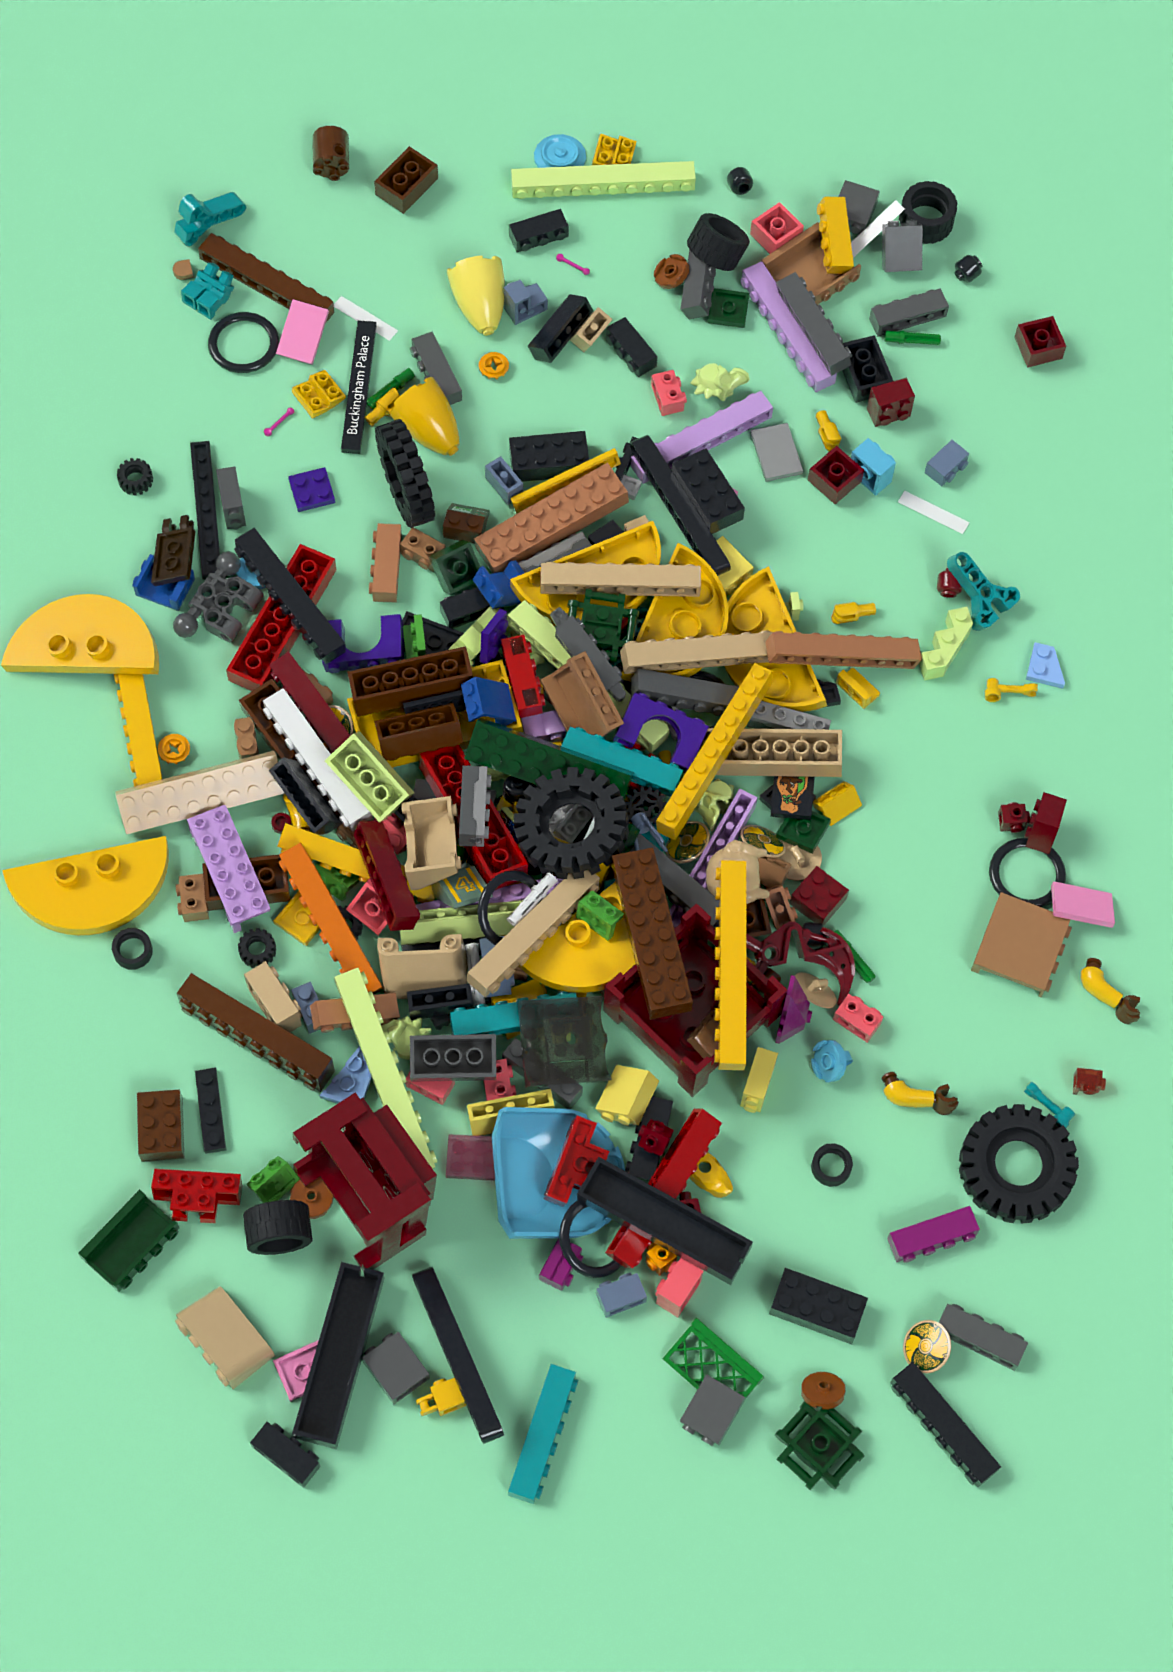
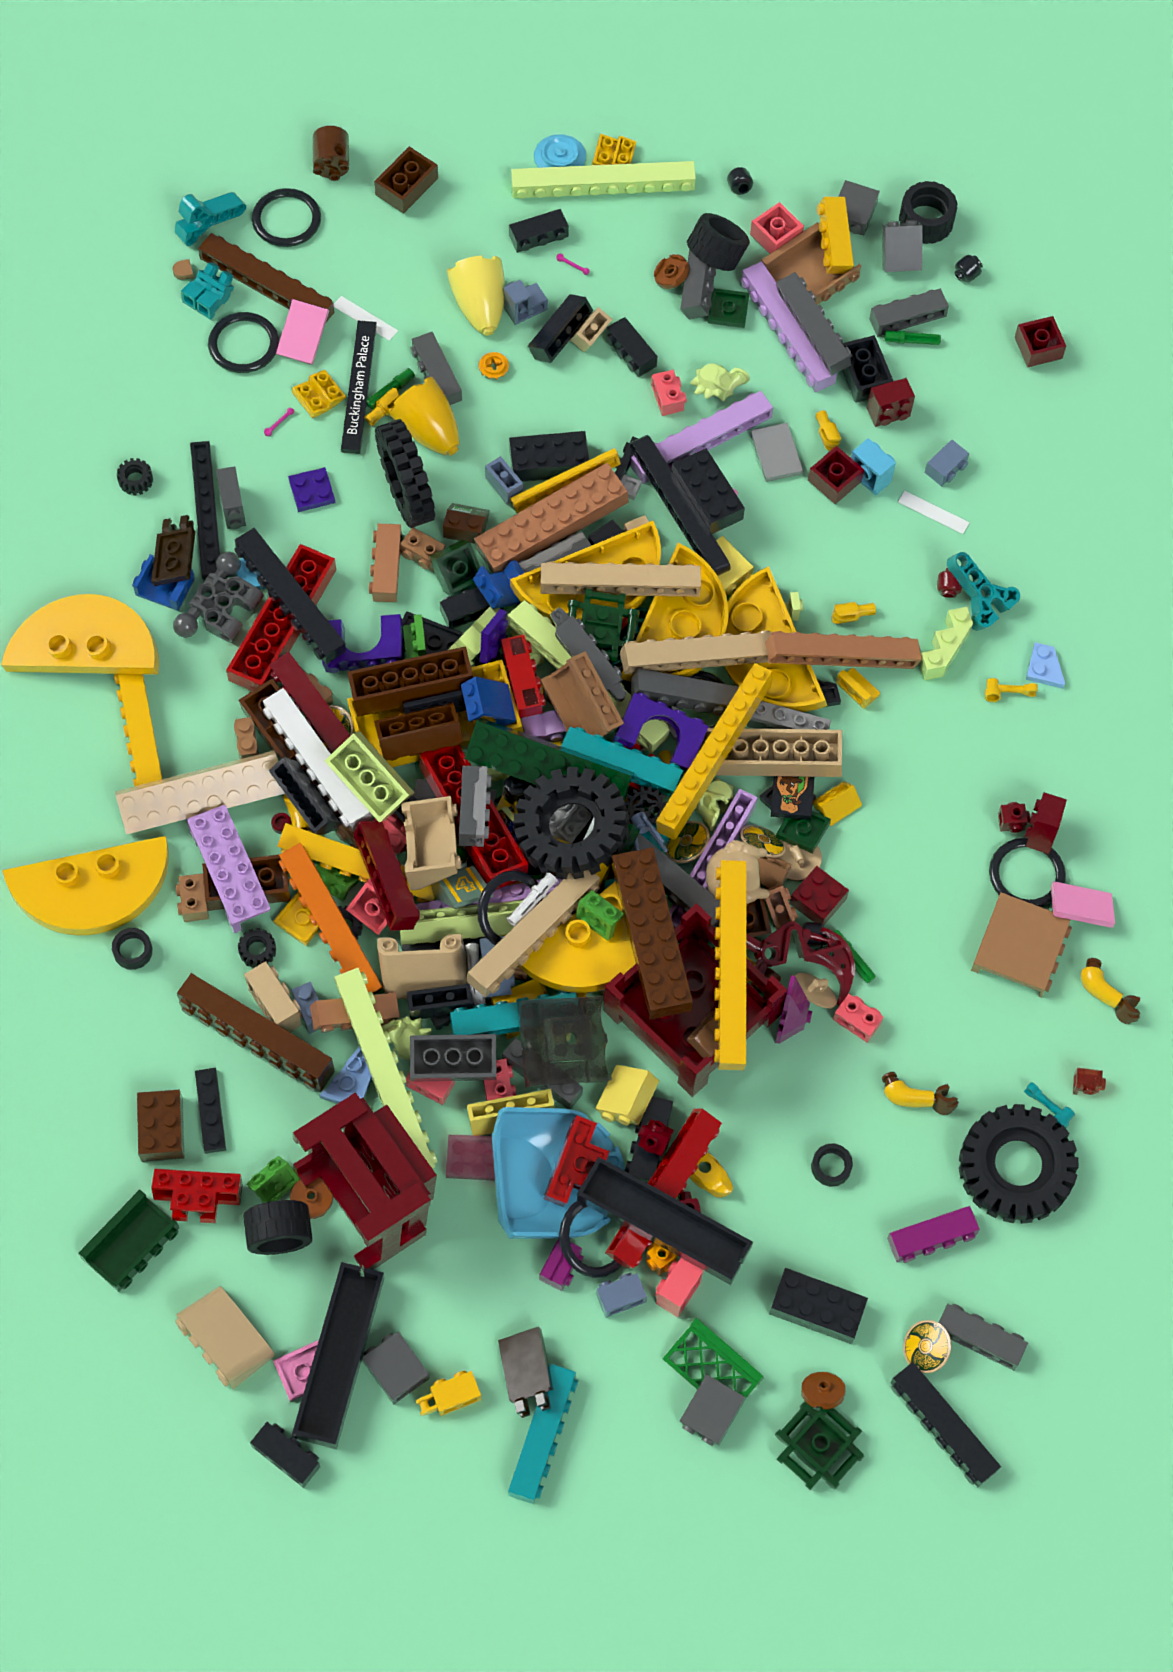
light orange gear [158,734,190,765] -> none
black beam [412,1267,504,1444] -> none
light yellow brick [740,1047,778,1113] -> none
medium azure tile [811,1040,853,1082] -> none
white sticker [851,200,904,258] -> none
none -> black wedge [251,188,321,247]
none -> tile [498,1326,554,1418]

